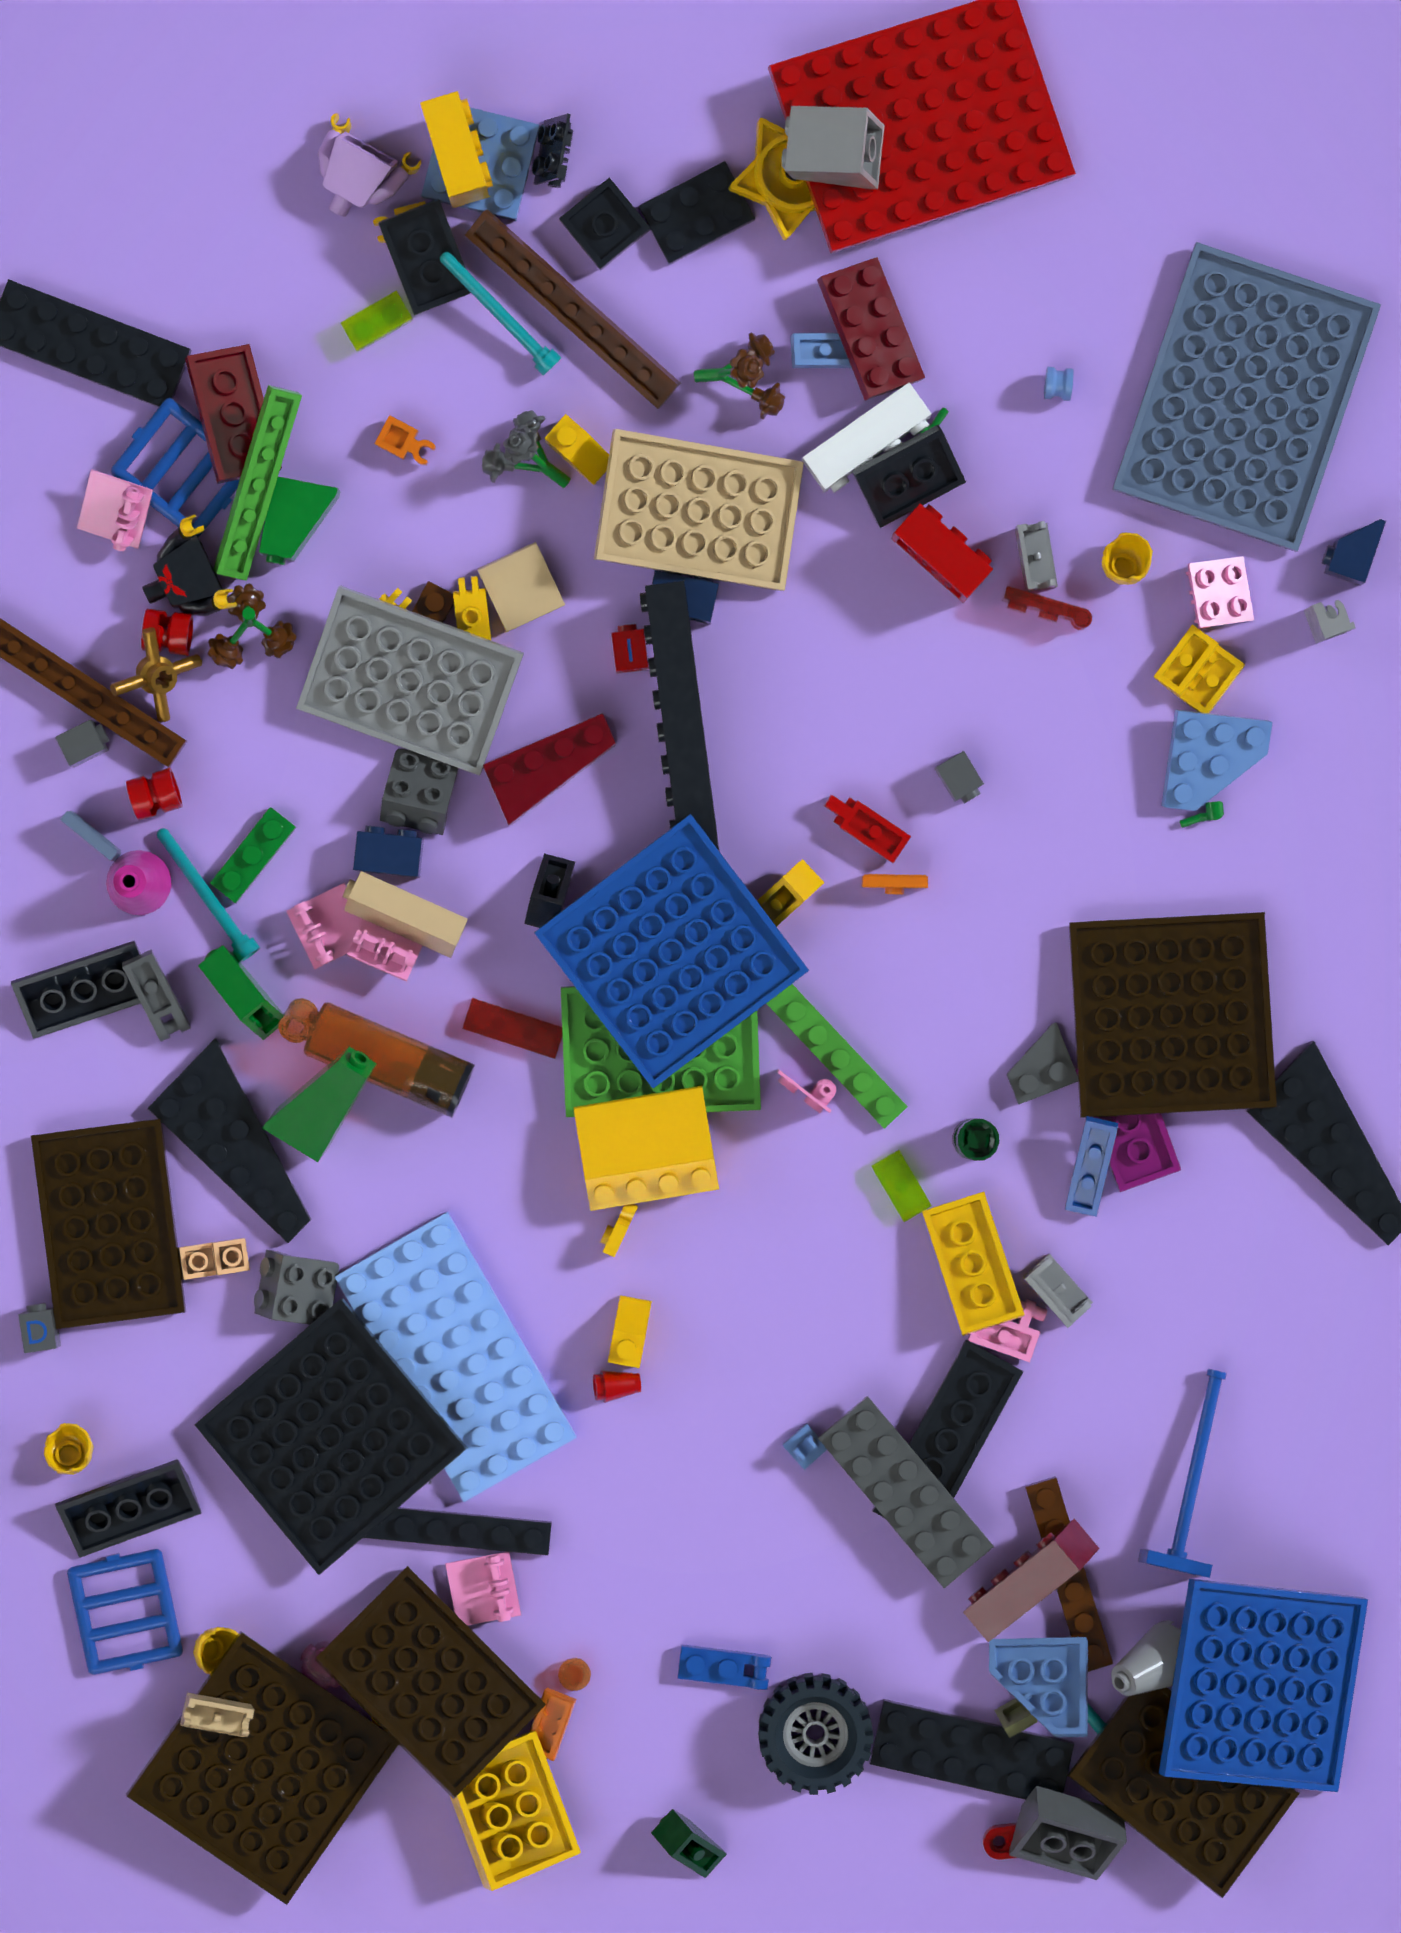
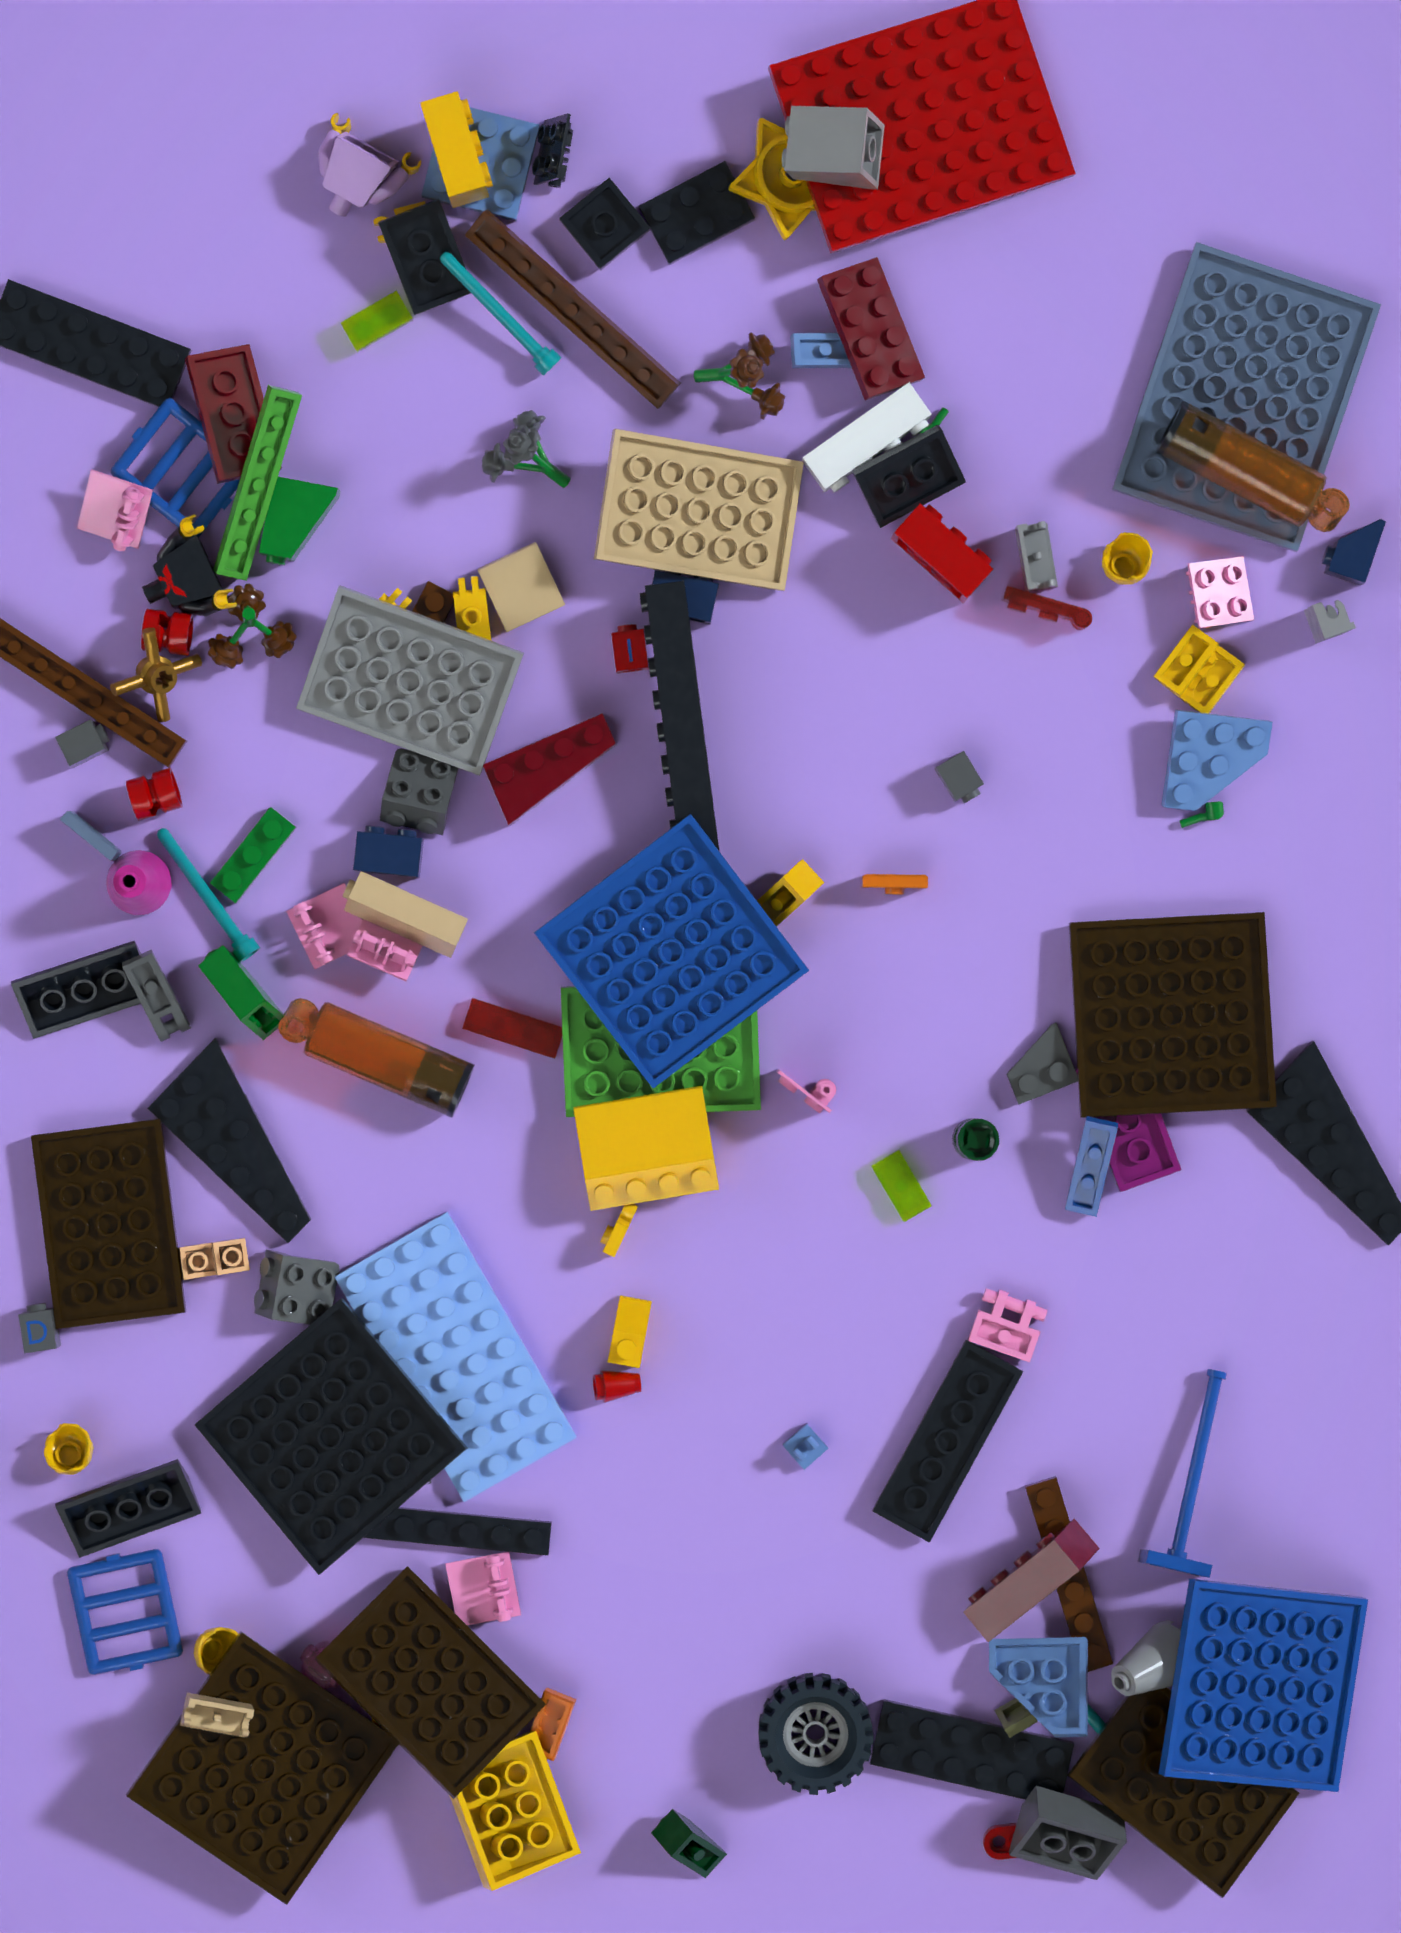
green slope [263,1046,377,1162] -> none
orange plate [374,415,436,466] -> none
black slope [524,853,575,928] -> none
yellow slope [544,414,609,485] -> none
clear orange plate [558,1658,591,1691] -> none
blue plate [677,1644,772,1690] -> none
bright green plate [766,984,908,1129] -> none
dark grey plate [818,1396,994,1588] -> none
red hinge [824,795,911,863] -> none
yellow plate [922,1192,1025,1336] -> none
light grey hinge [1023,1254,1093,1328] -> none
medium blue wheel [1044,366,1074,401] -> none
none -> clear orange piece [1156,401,1350,532]

